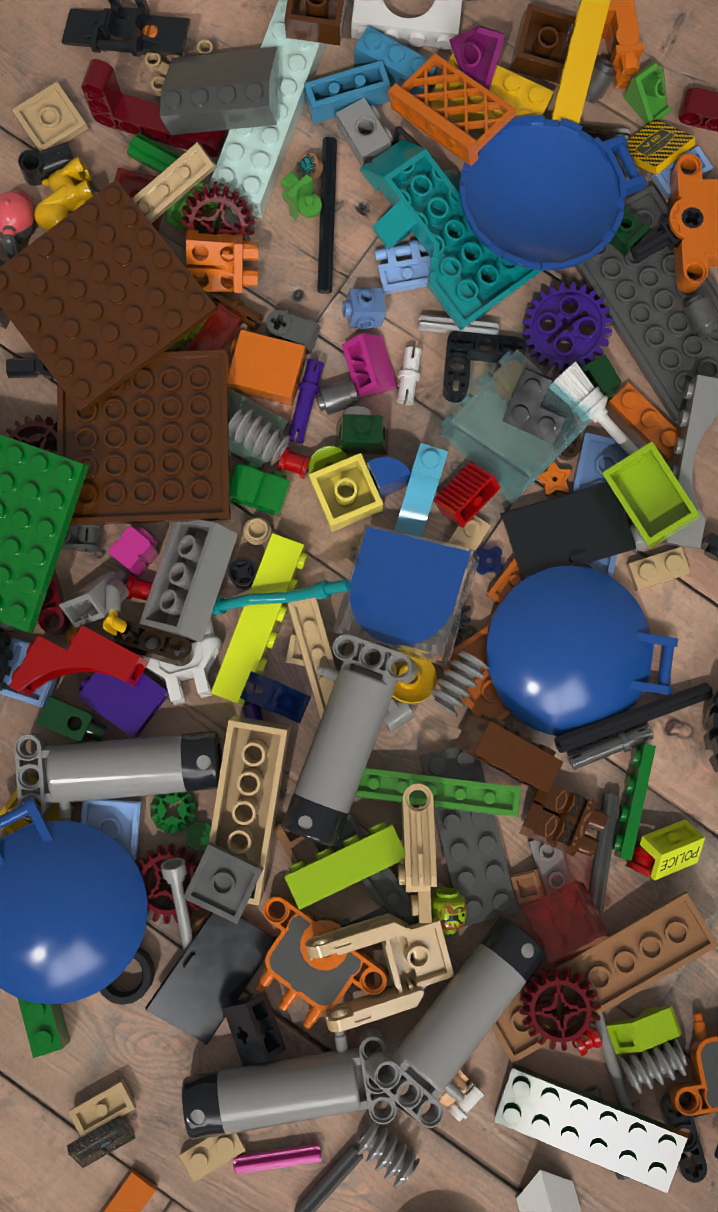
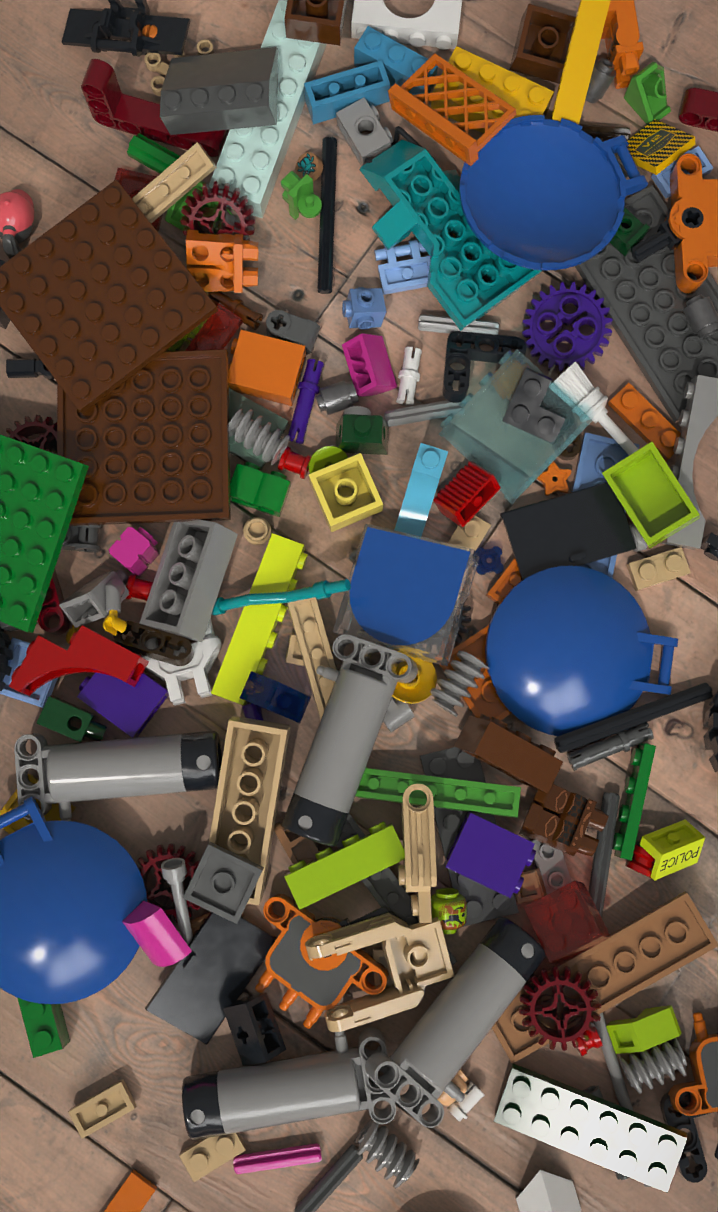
tan plate [12,82,88,152] -> none
black piece [18,143,74,186] -> none
yellow animal [34,156,94,231] -> none
clear smoke tile [67,1115,136,1168] -> none
light blue plate [80,799,142,861] -> none
black tyre [100,947,155,1005] -> none
green gear [150,792,196,833] -> none
green piece [186,821,211,851] -> none
black wheel [228,558,257,589] -> none
blue brick [367,457,411,498] -> none
magenta slope [449,26,506,90] -> none
dark green brick [581,354,622,401] -> none
none -> dark pink brick [122,901,192,967]
none -> light grey axle [384,400,466,427]
none -> dark purple brick [443,812,536,898]

